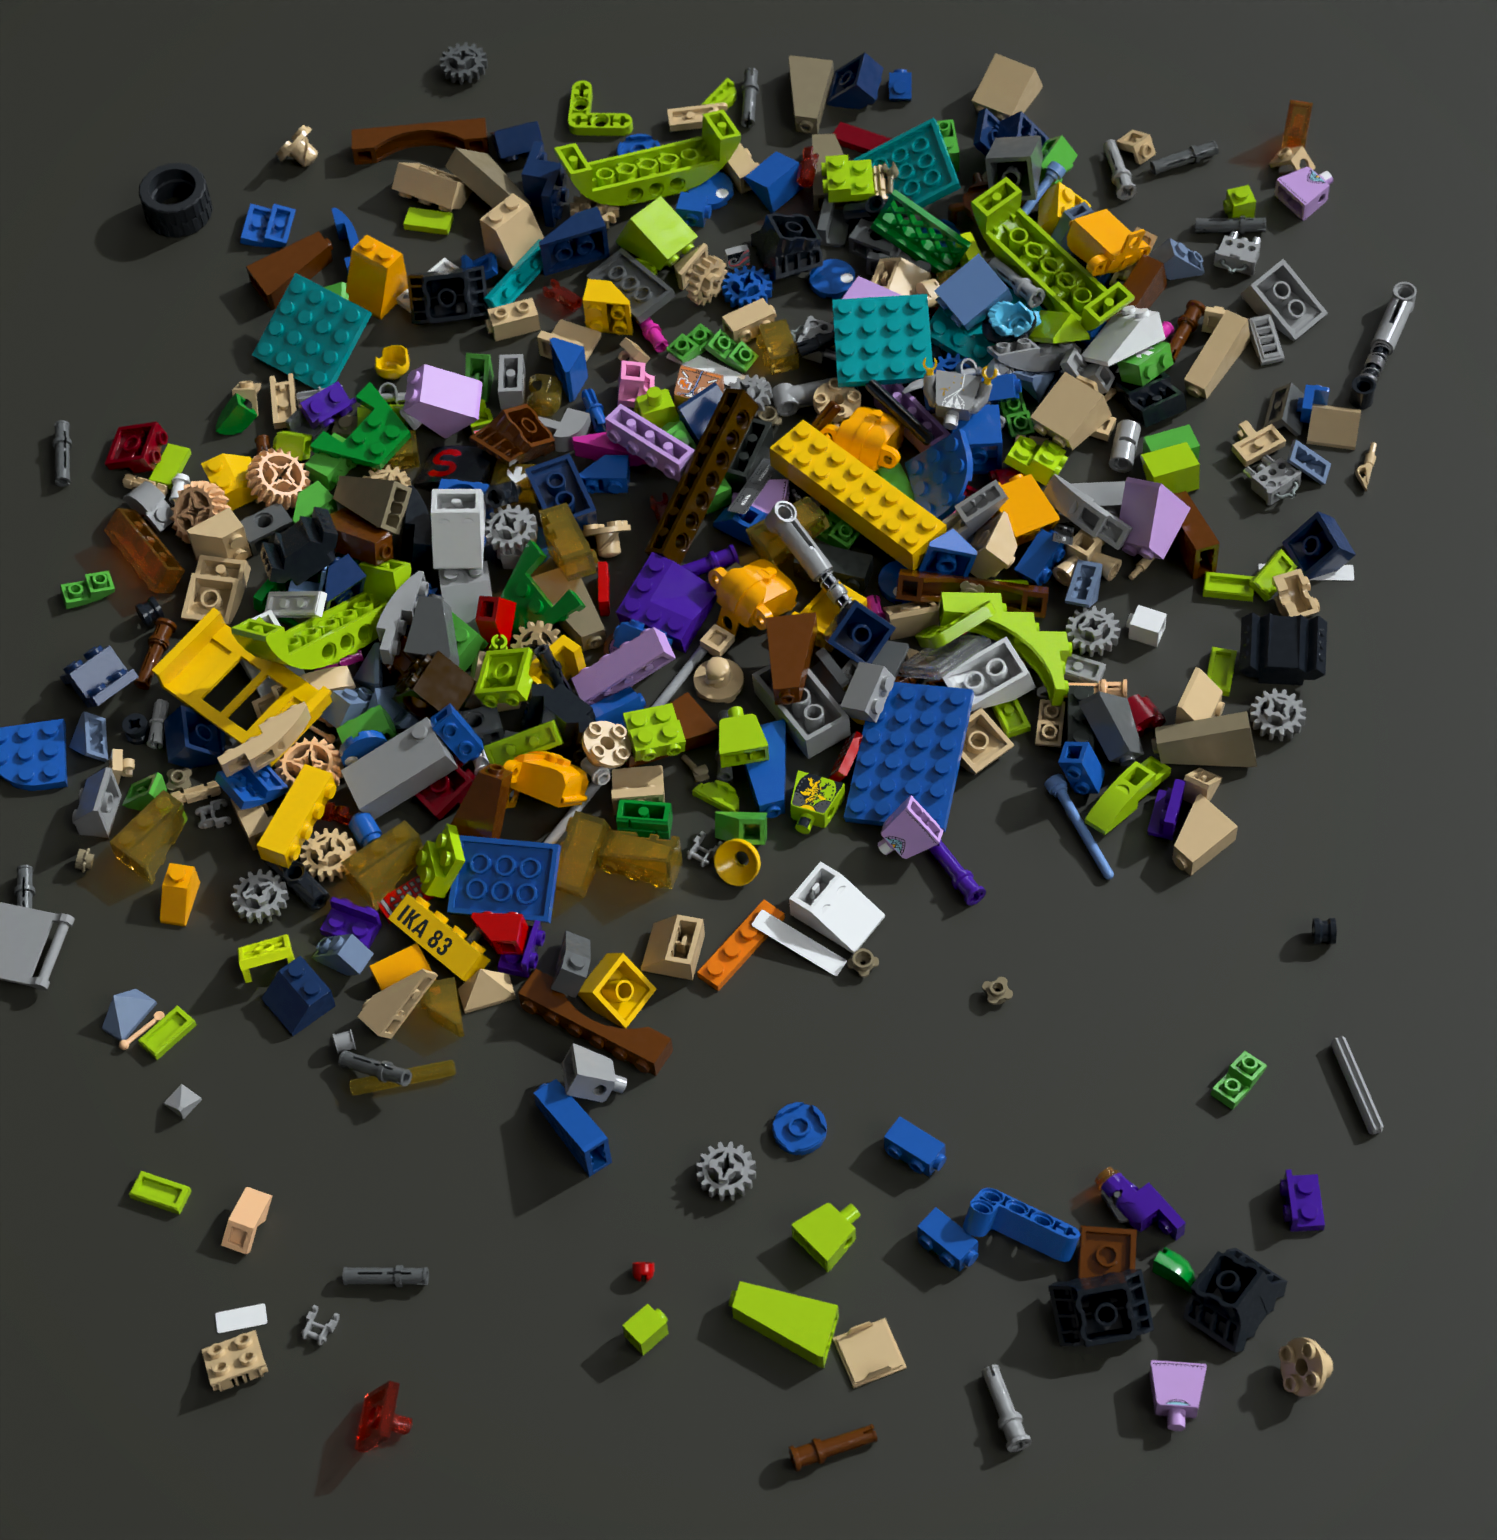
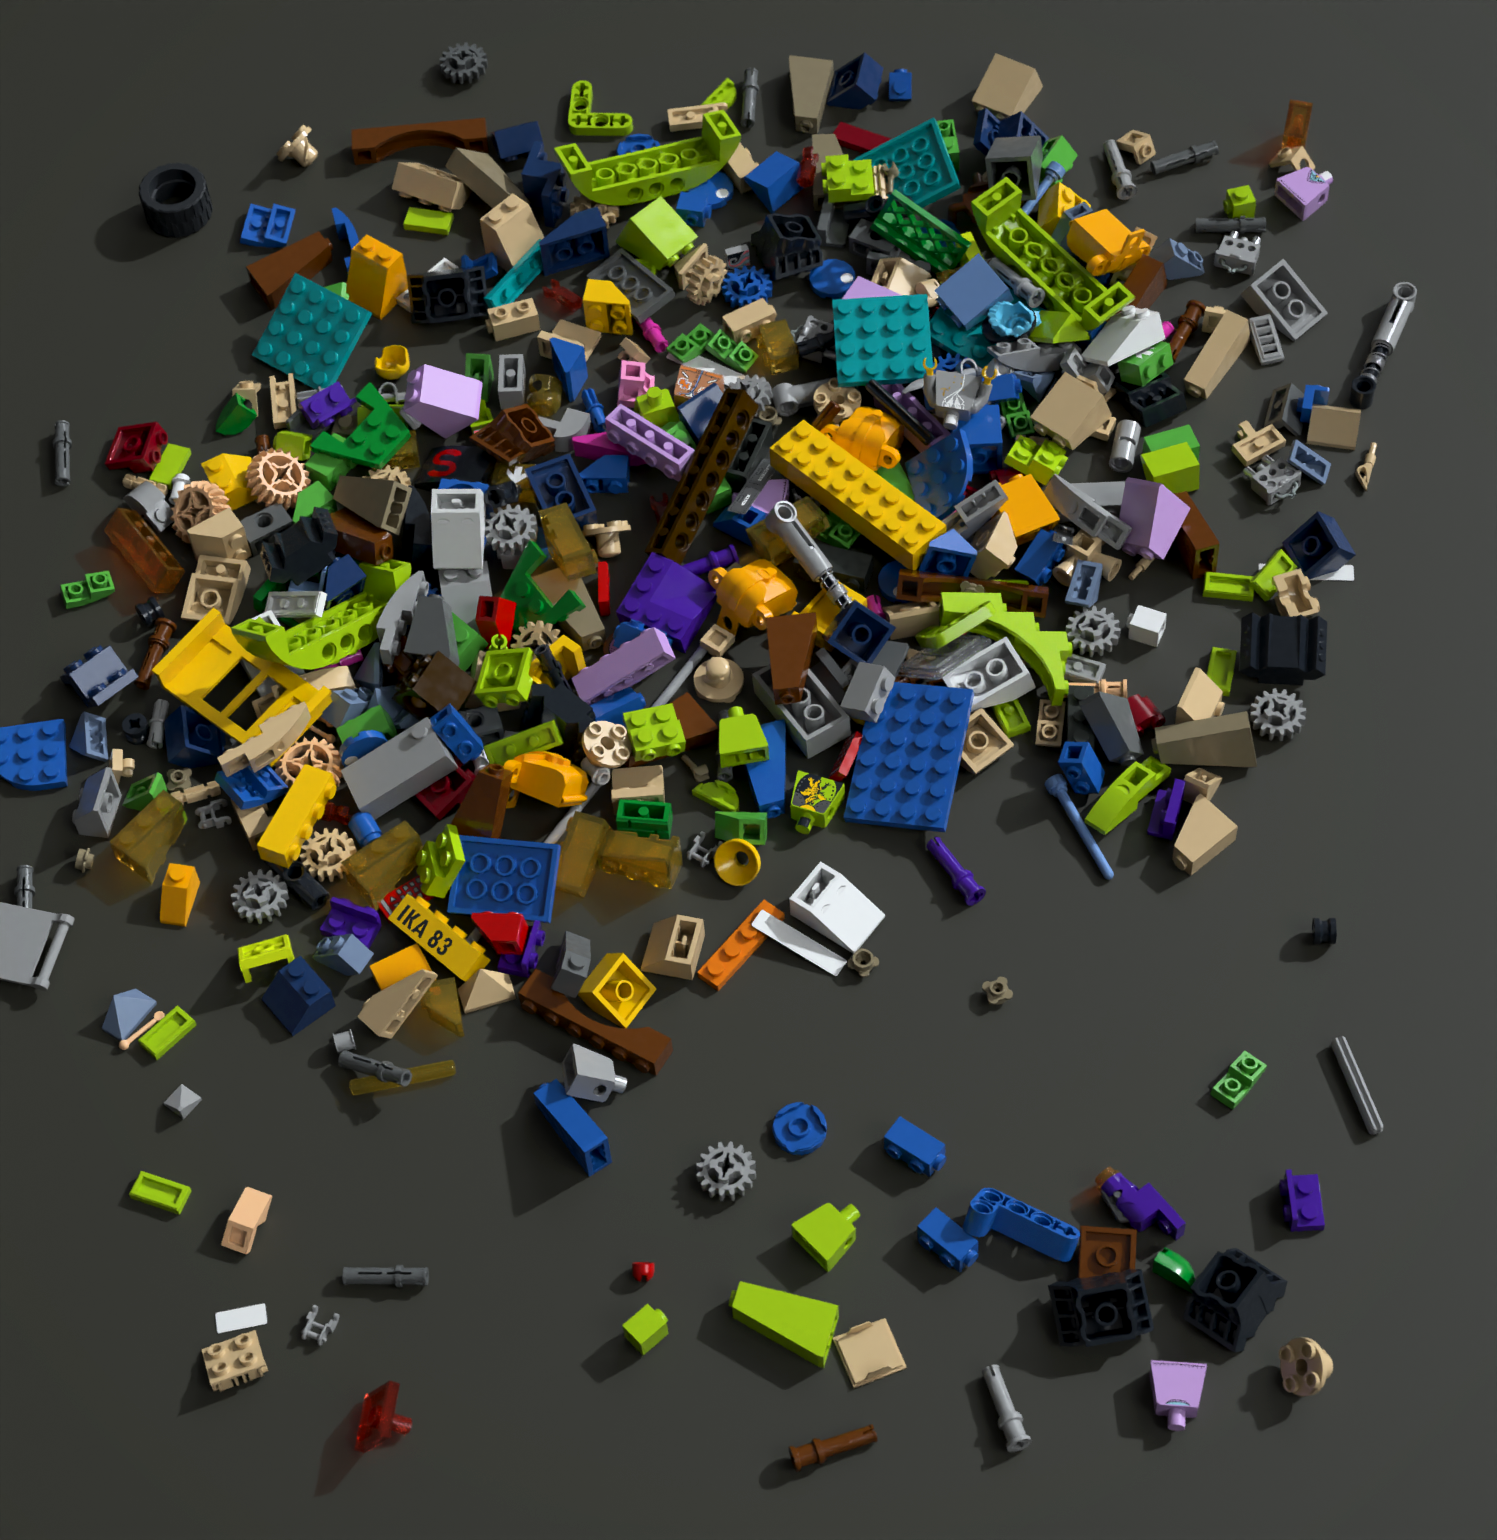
lavender torso [878,795,944,859] -> none

